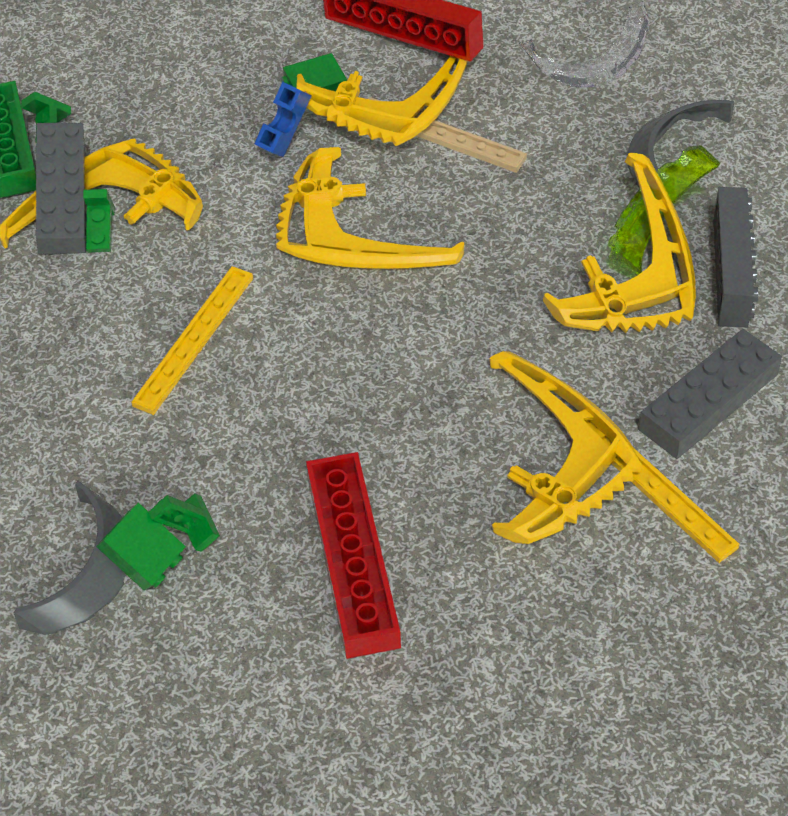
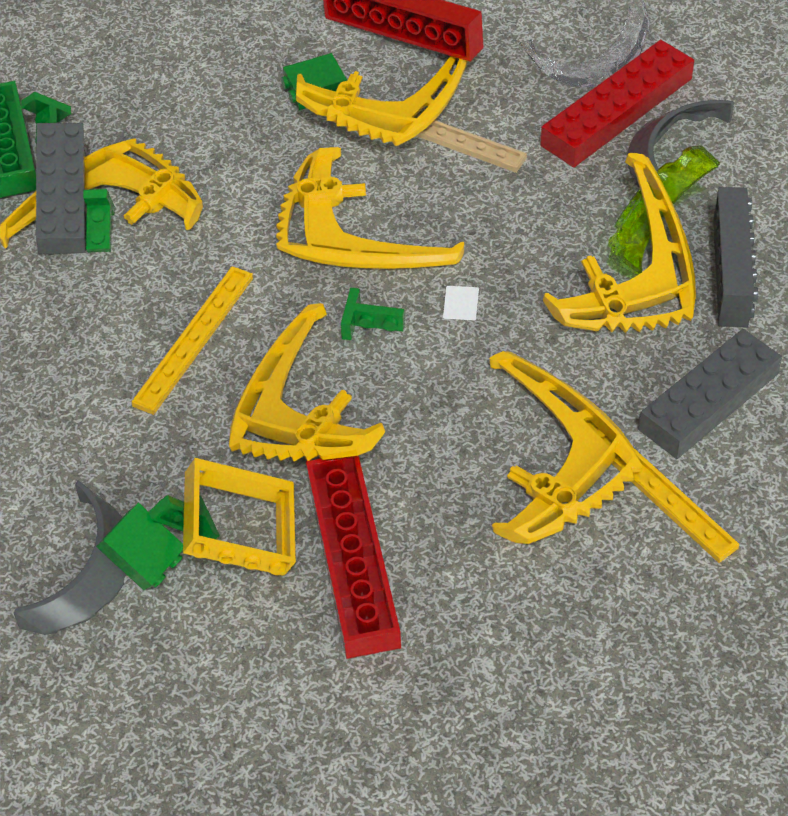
blue arch [254,82,312,157] -> none
none -> yellow window [183,458,296,575]
none -> yellow piece [229,303,385,461]
none -> green bracket [341,287,405,340]
none -> white sticker [443,286,479,320]
none -> red brick [540,39,695,168]

